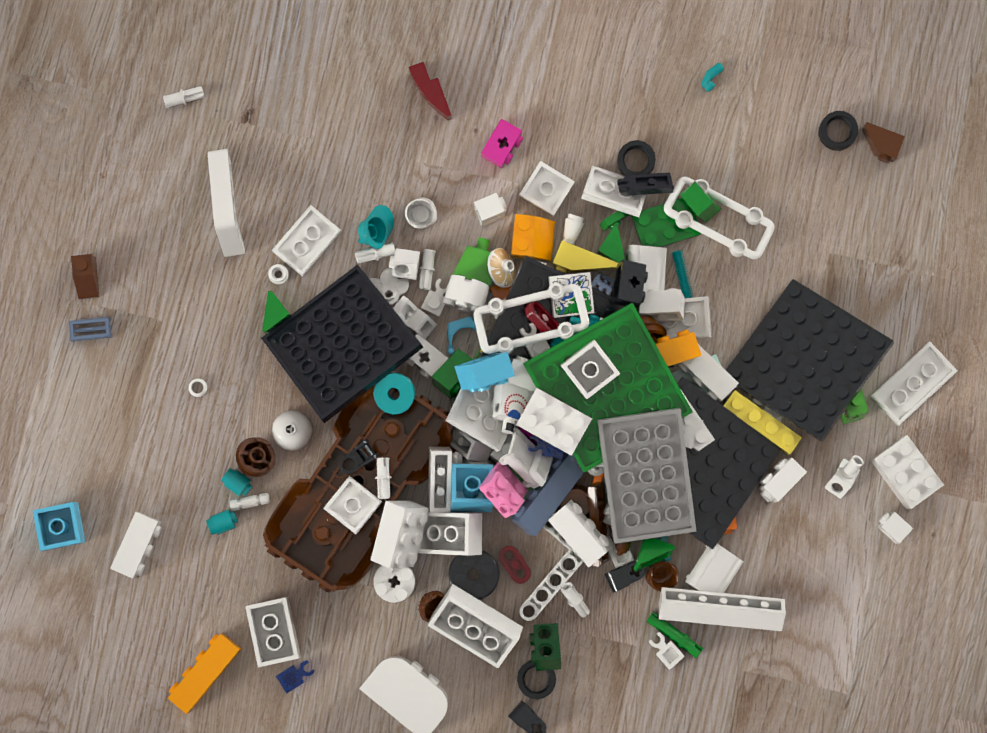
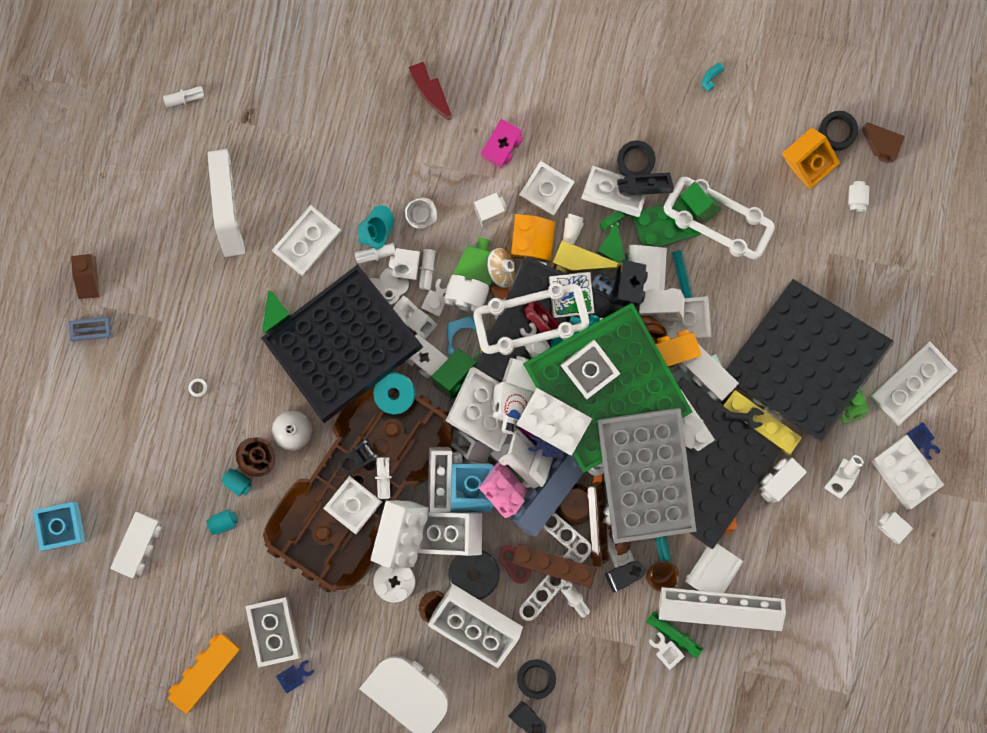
white axle [229,493,270,511] -> none
white plate [268,264,289,285] -> none
medium azure brick [454,352,515,392] -> none
dark green brick [530,623,561,671] -> none
white brick [548,500,612,567] -> none
green slope [634,538,676,571] -> none
none -> reddish brown plate [512,544,597,589]
none -> black bar [724,407,764,429]
none -> light orange slope [782,127,840,189]
none -> white brick [848,181,869,212]
none -> clear blue plate [905,422,940,460]

